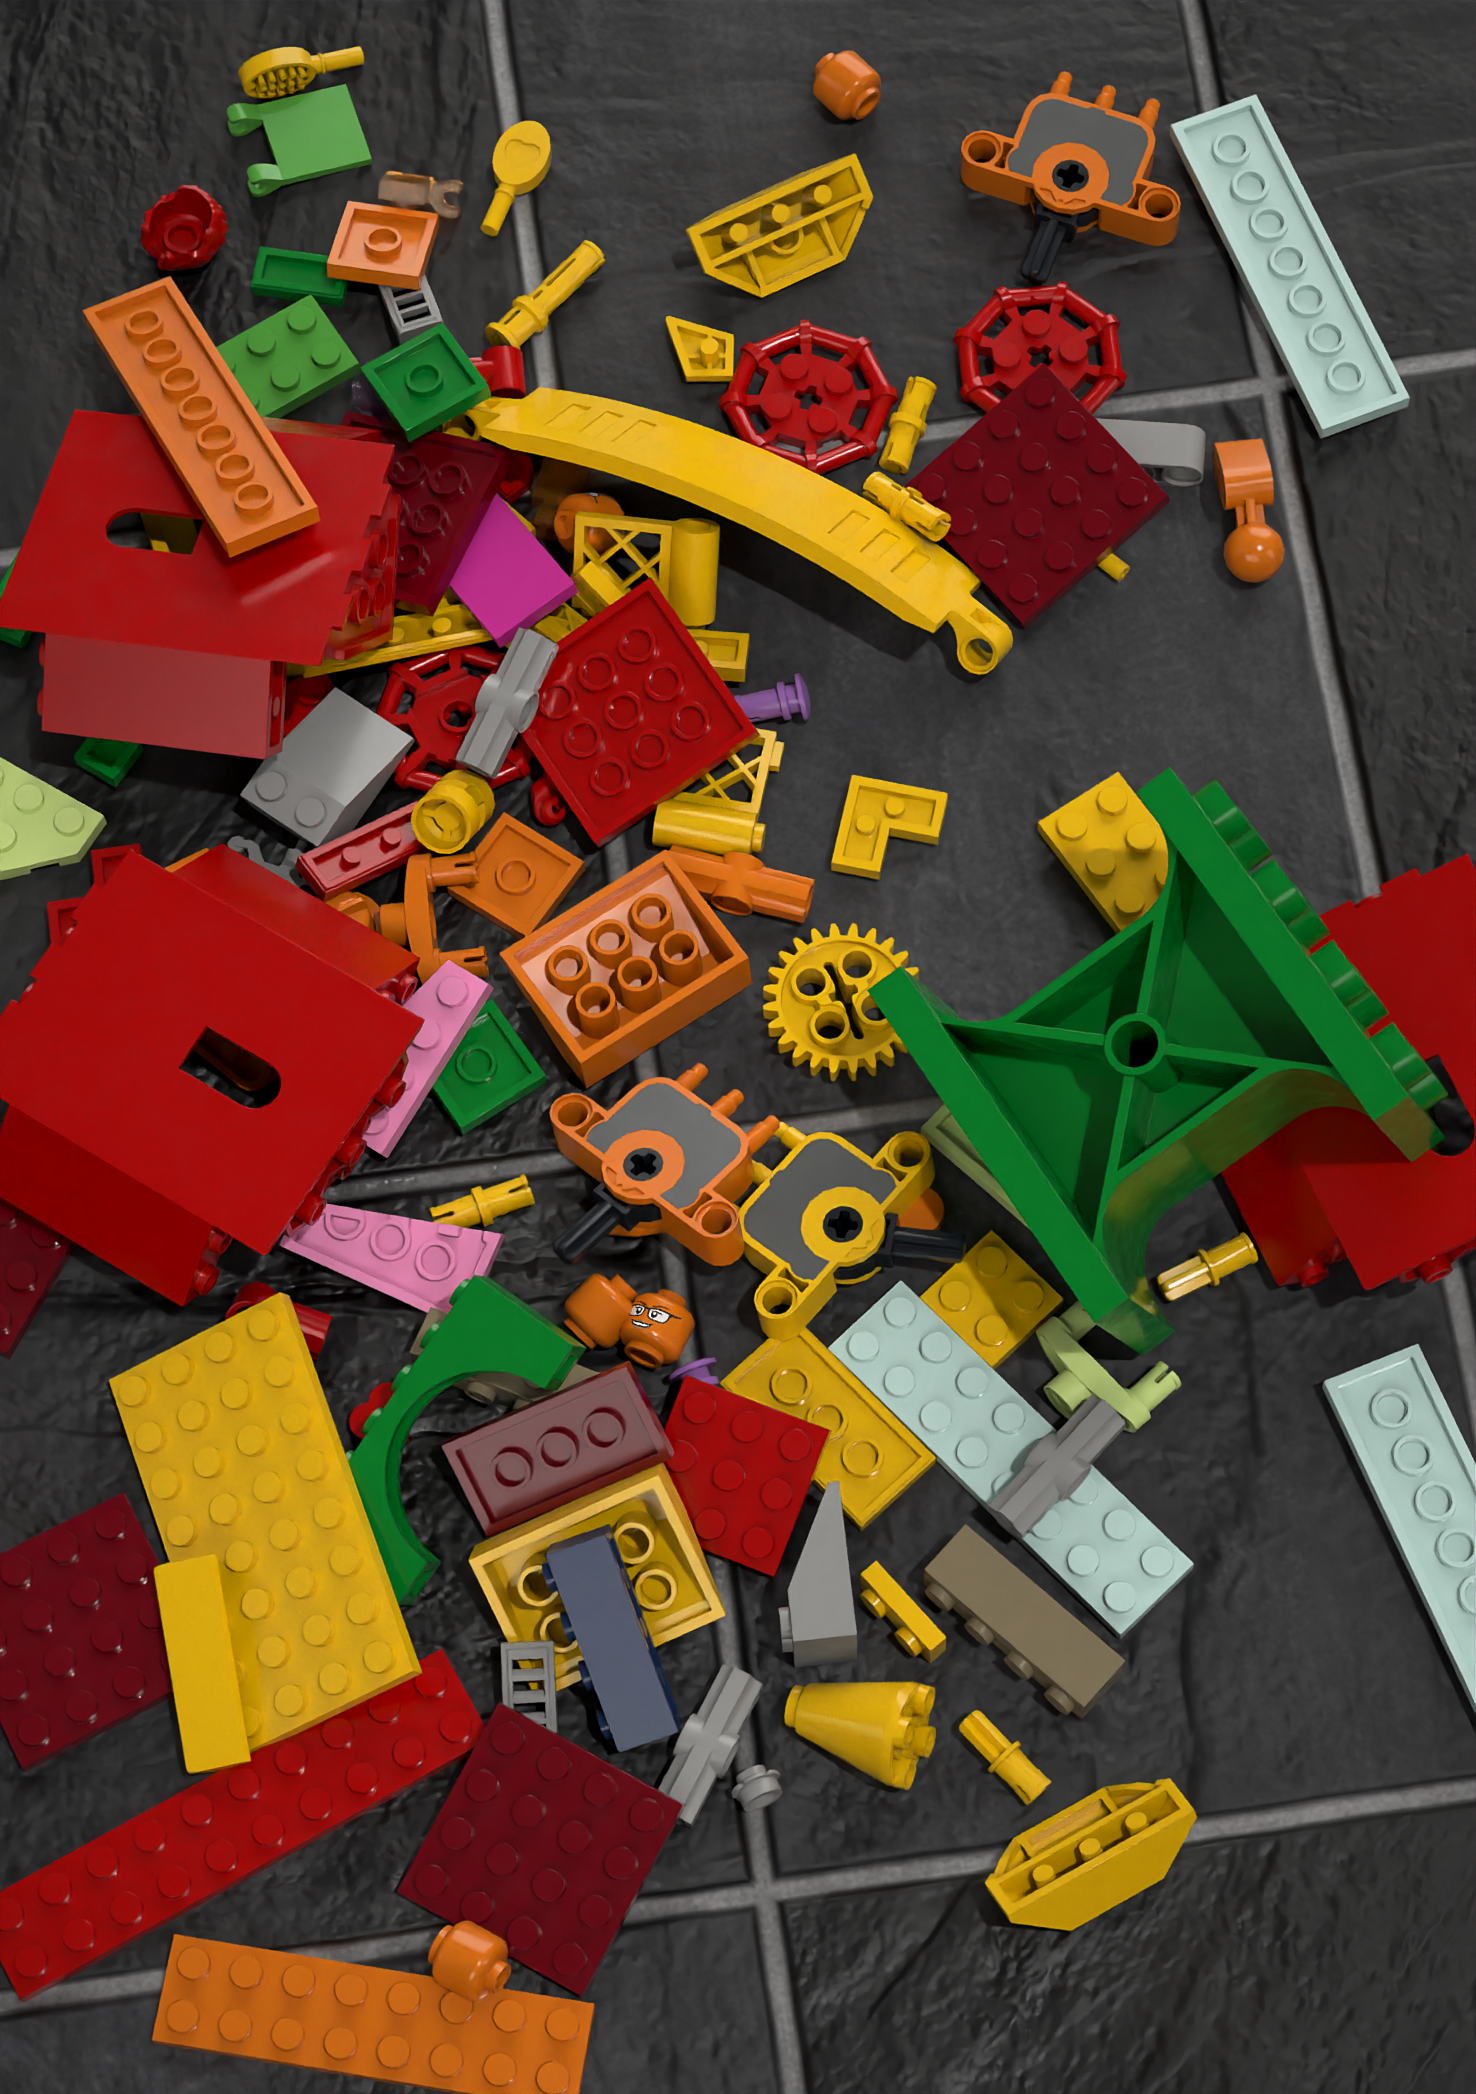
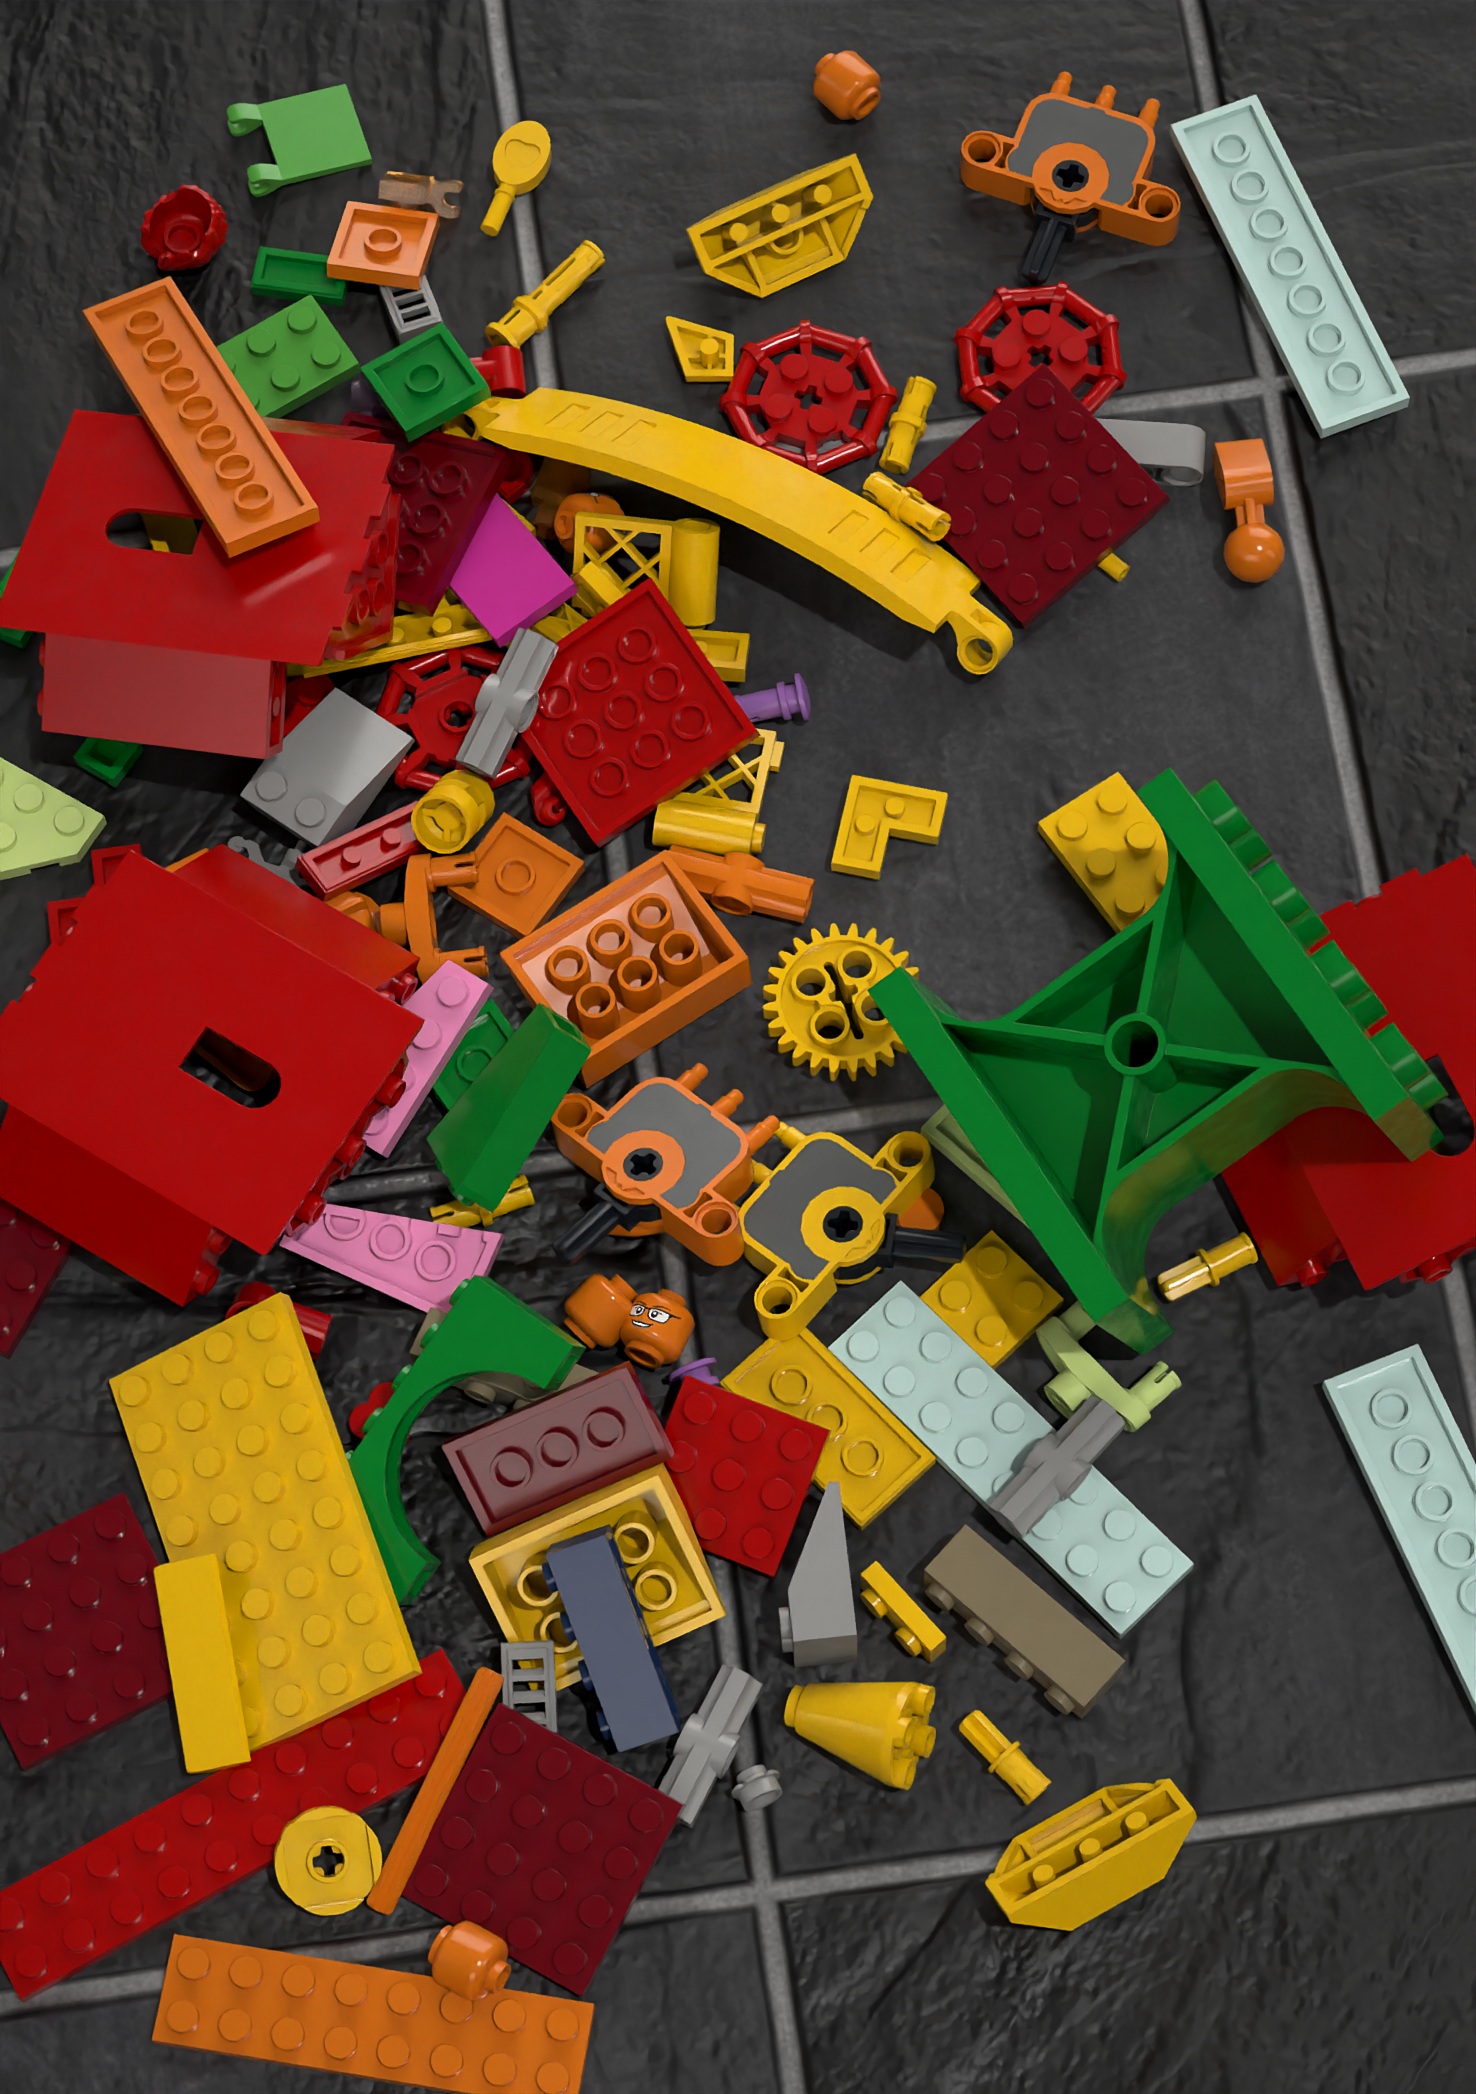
yellow piece [238,46,364,98] -> none
none -> yellow plate [274,1806,382,1916]
none -> orange axle [367,1667,504,1915]
none -> green slope [426,1003,592,1213]

